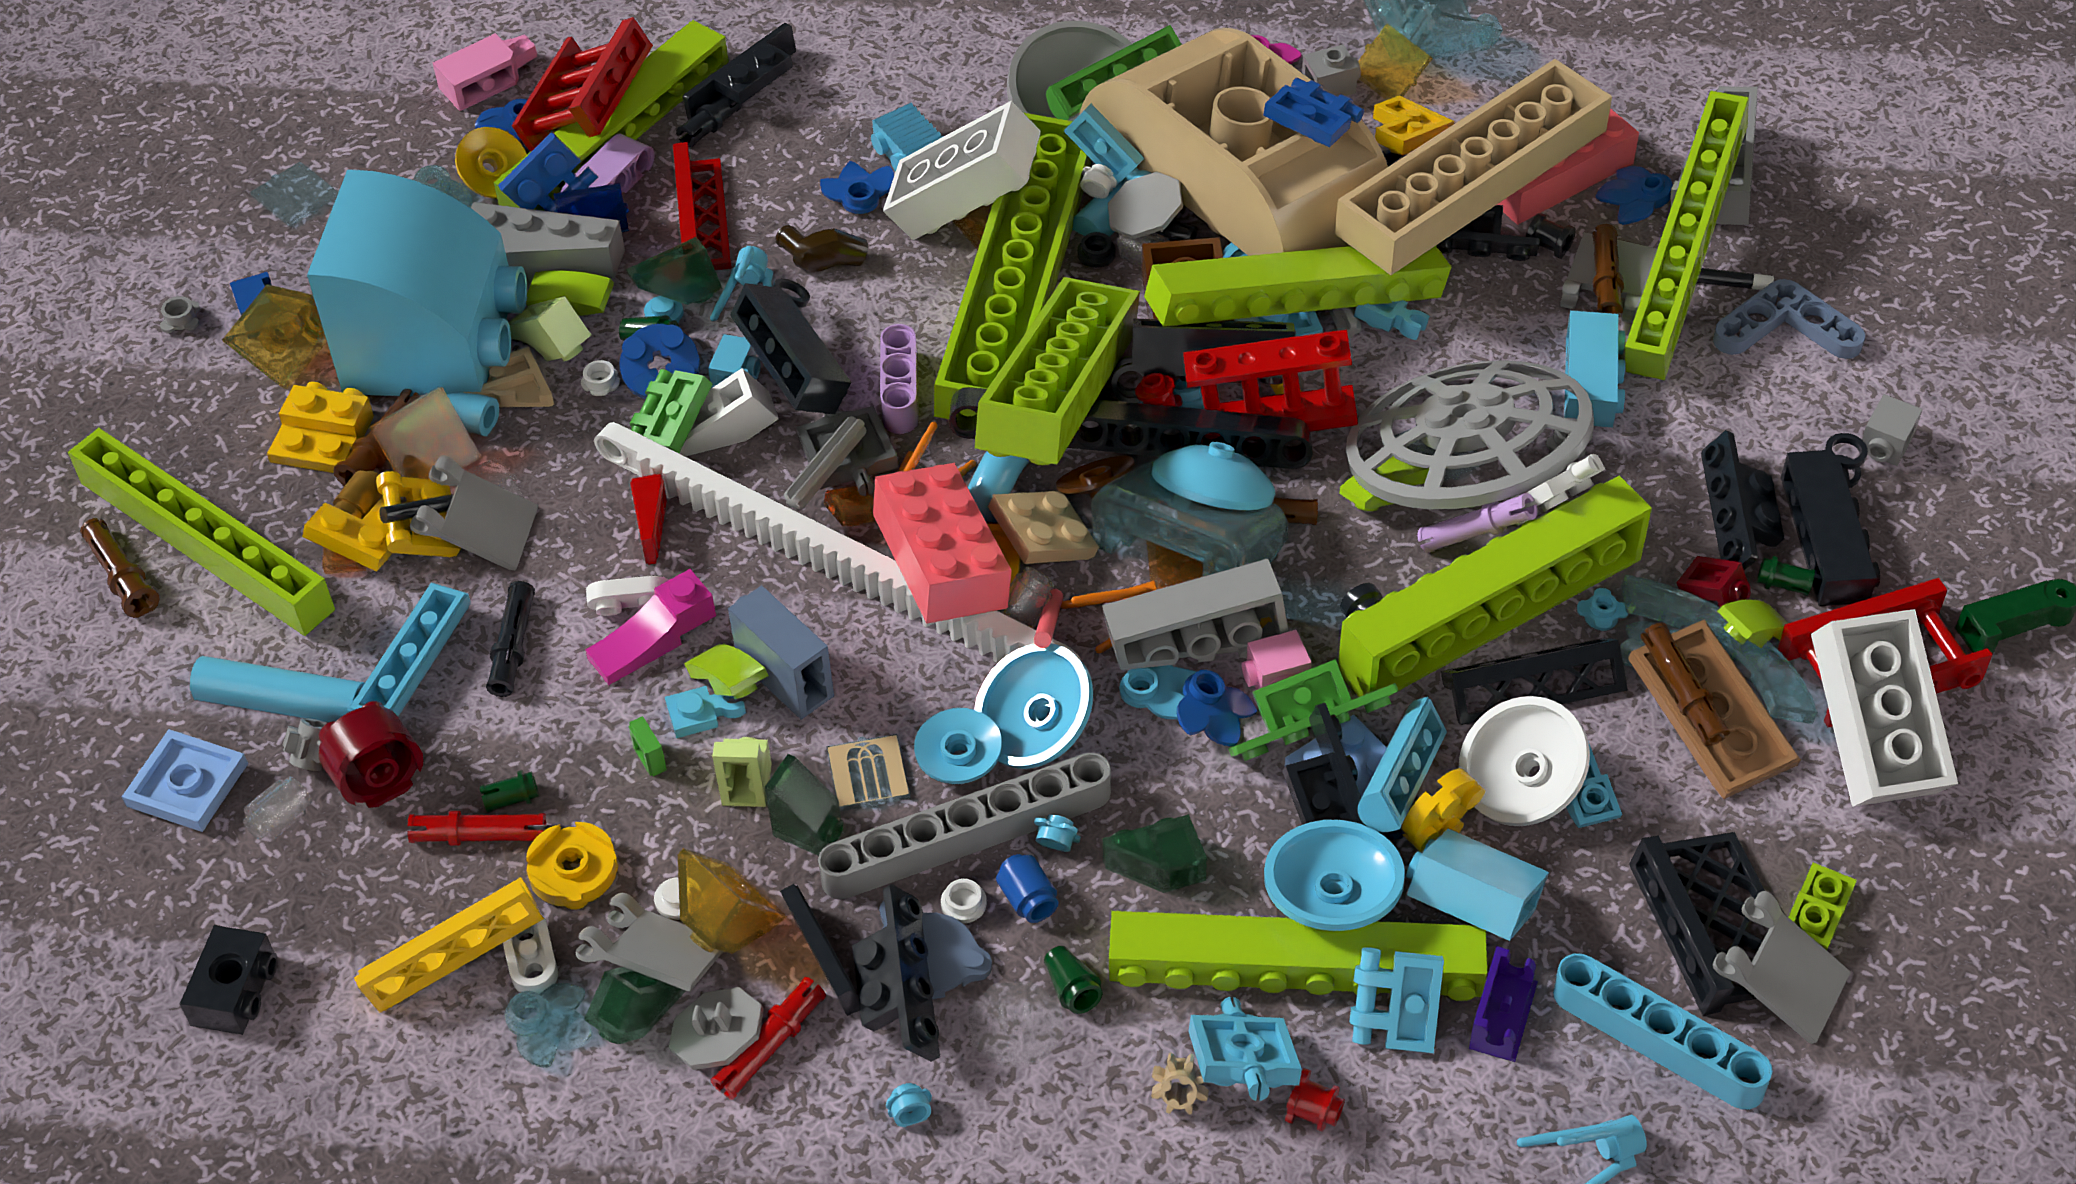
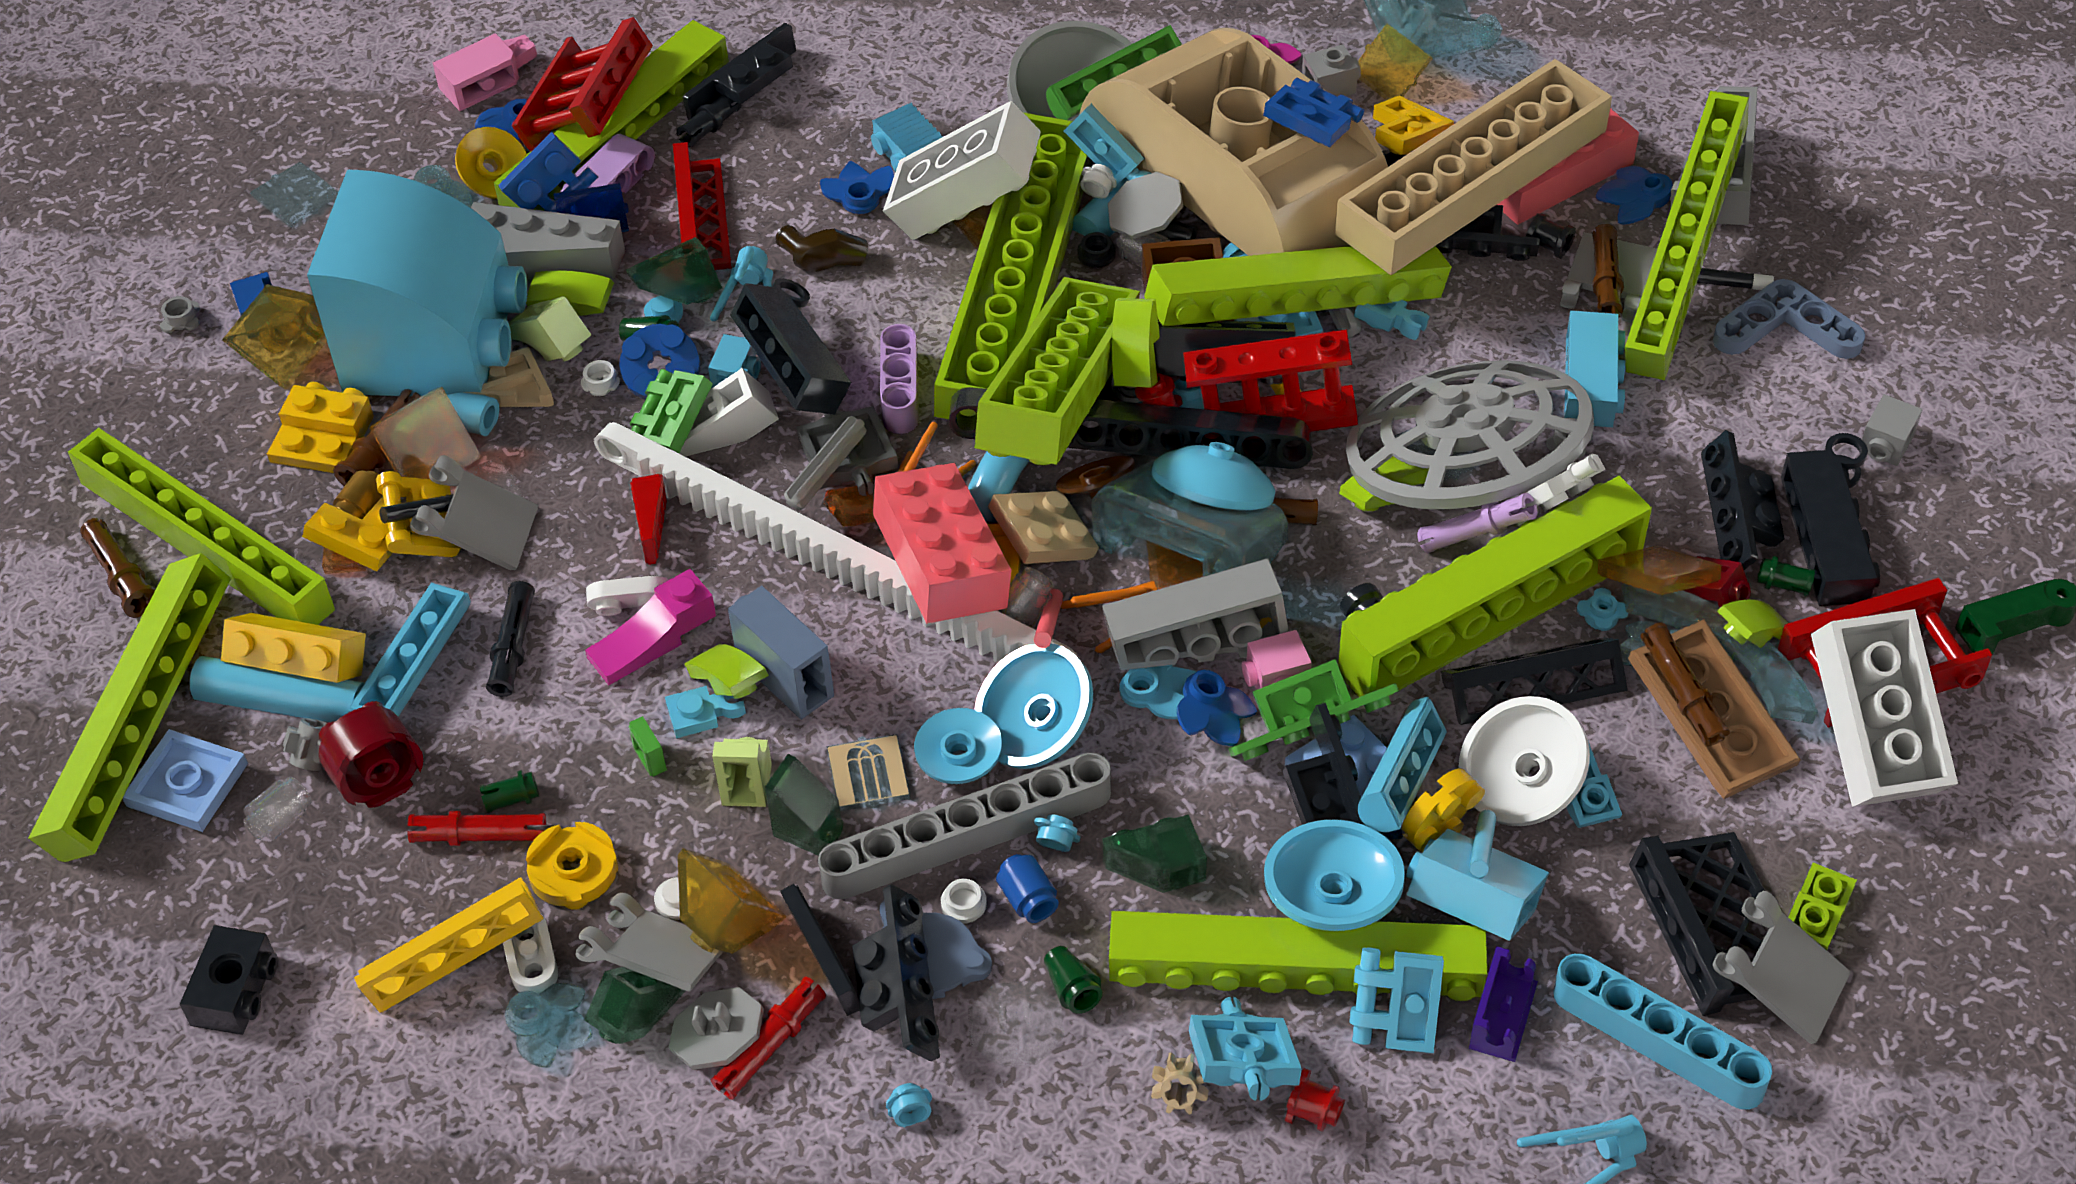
none -> lime brick [28,553,231,862]
none -> yellow brick [221,613,366,683]
none -> lime slope [1112,298,1160,388]
none -> medium azure bar [1470,810,1497,878]
none -> clear orange tile [1597,546,1722,595]

